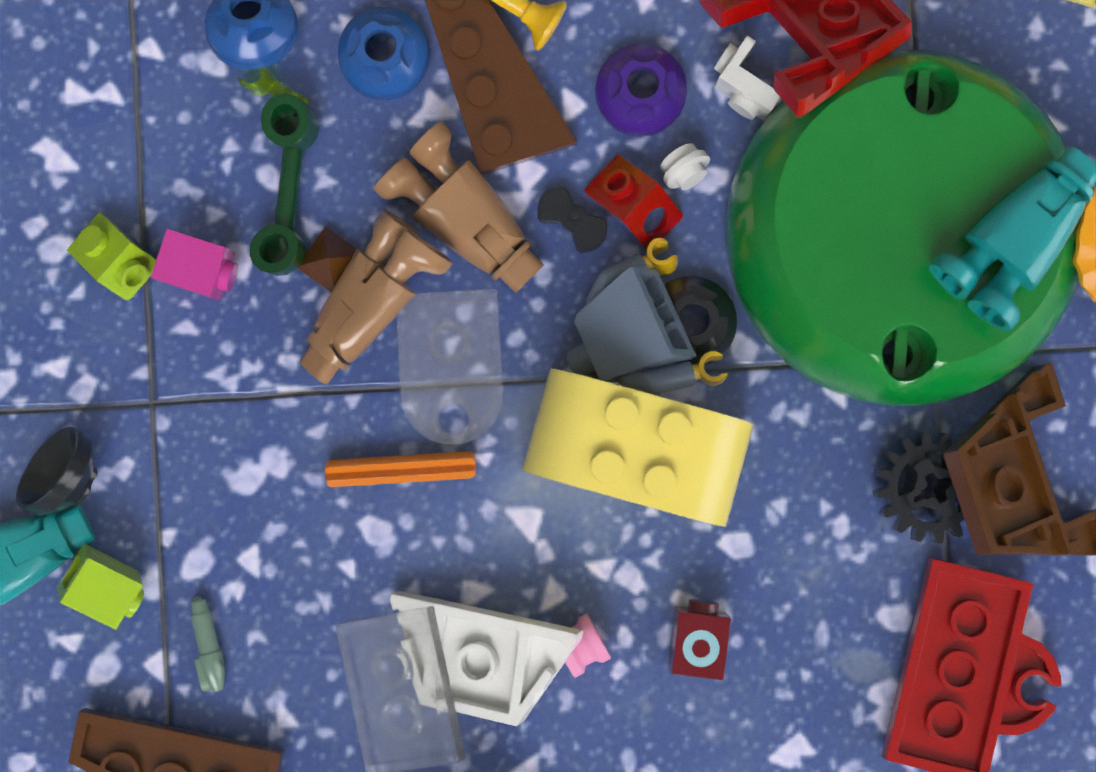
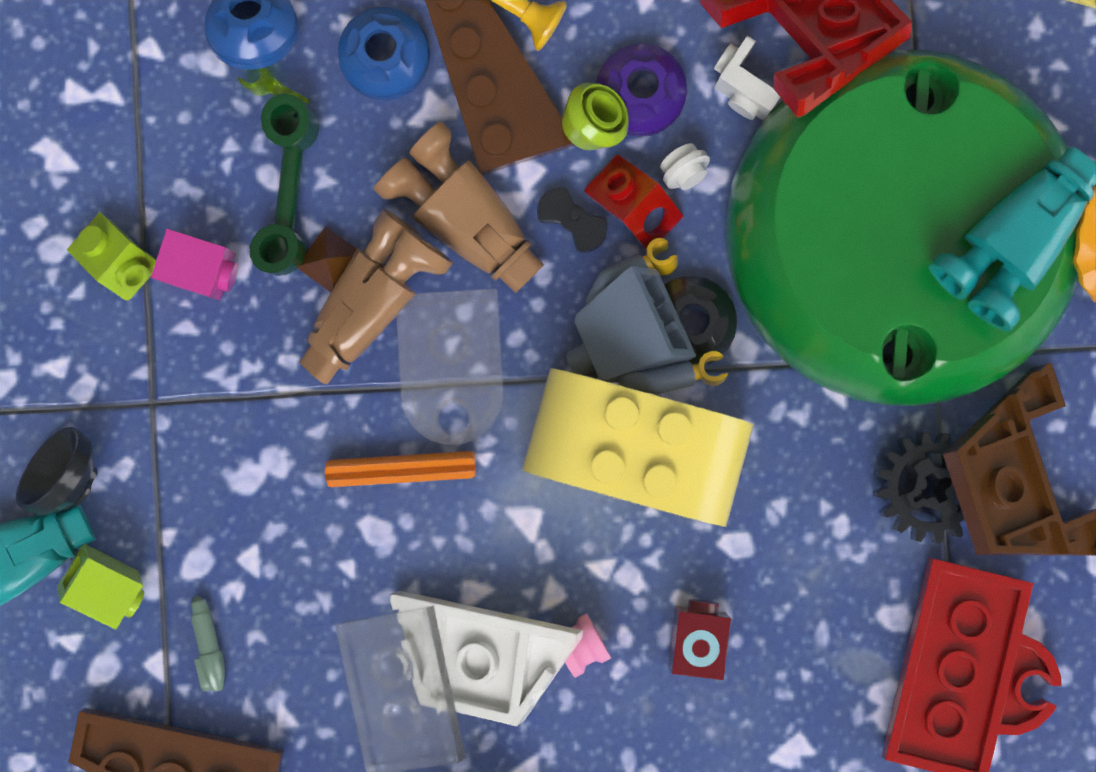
none -> lime cone [562,82,629,151]

